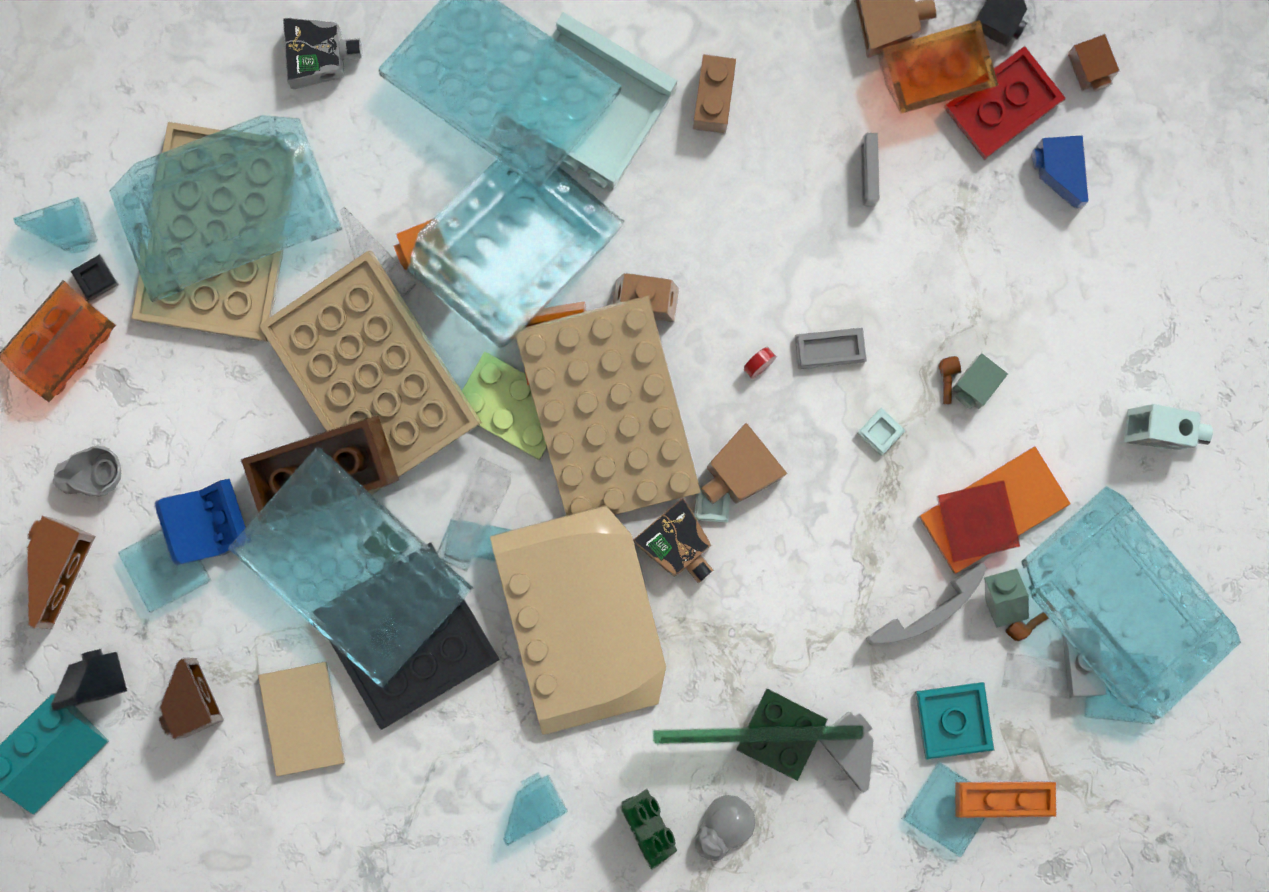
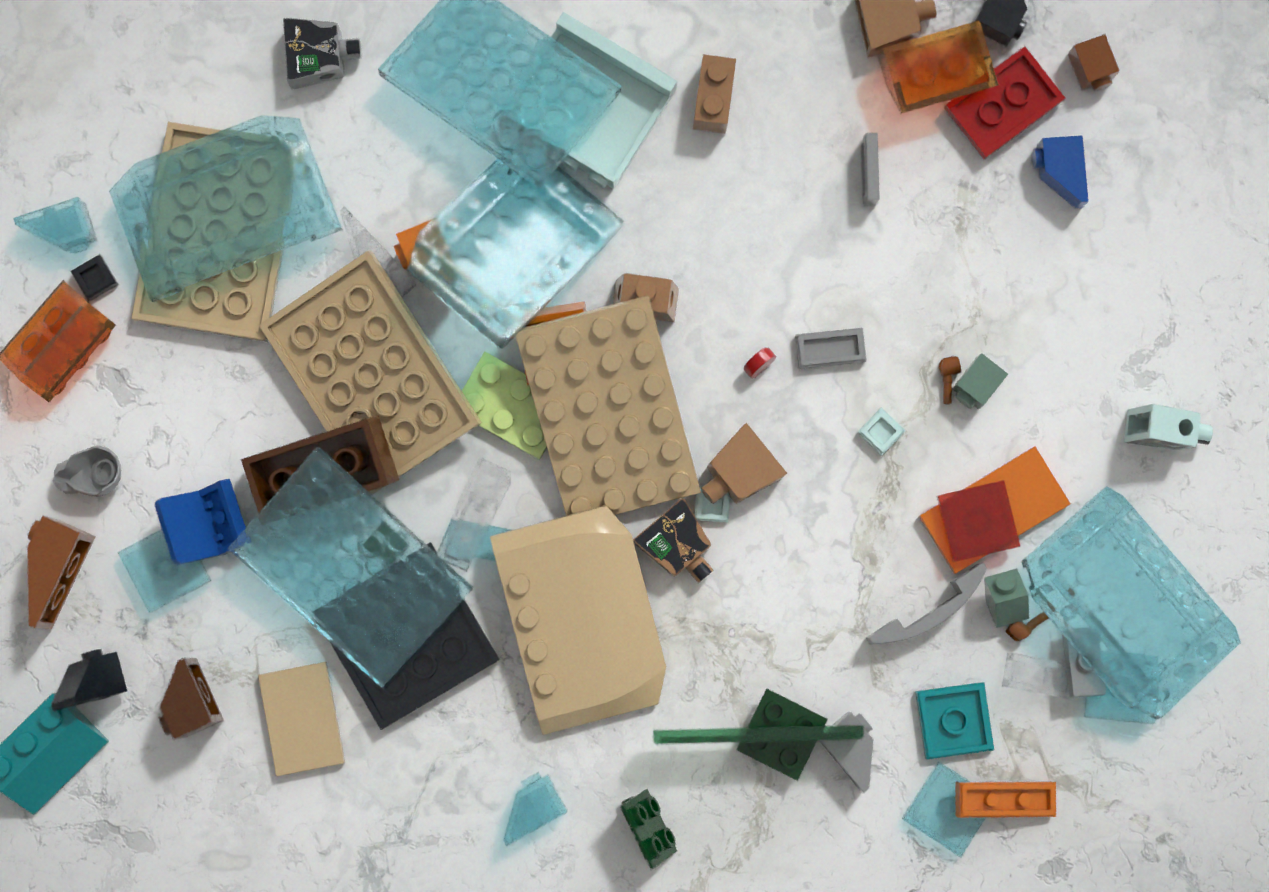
light grey hair [695,795,756,861] -> none

